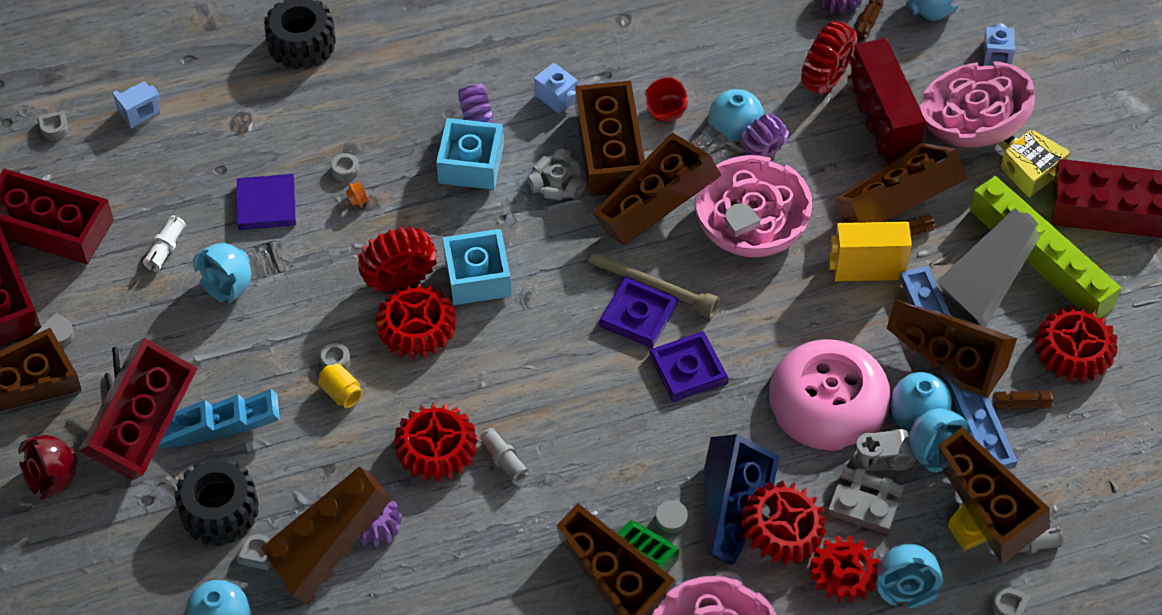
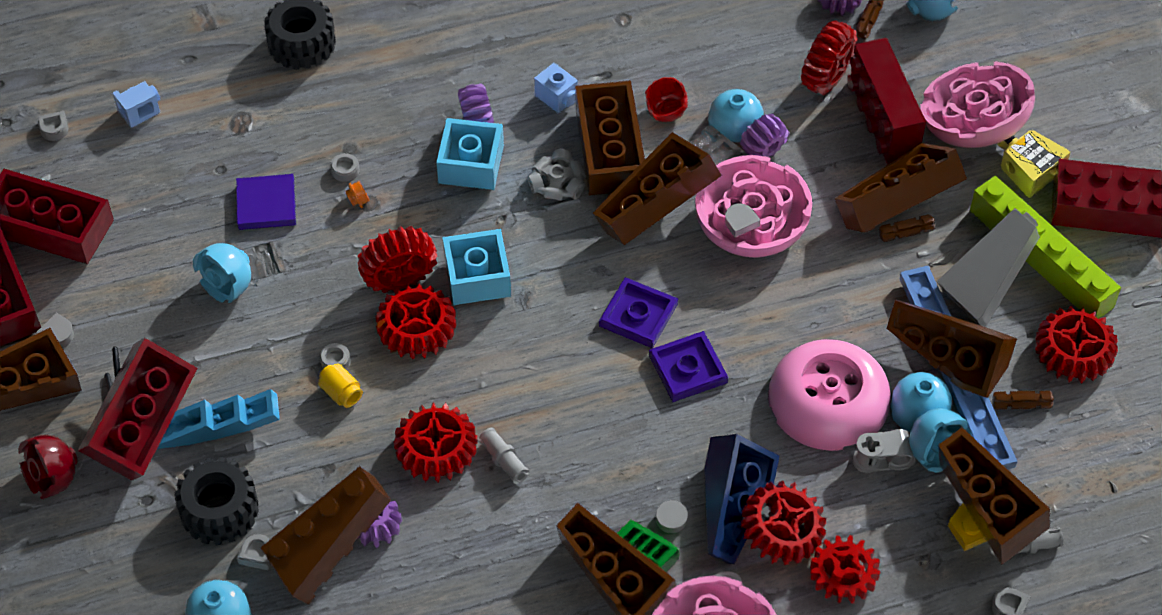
white pin [143,215,186,272] -> none
dark tan piece [588,253,720,319] -> none
yellow brick [828,222,912,282] -> none
light grey plate [828,466,904,535] -> none
medium azure cylinder [877,544,943,608] -> none
light blue brick [983,23,1015,66] -> none

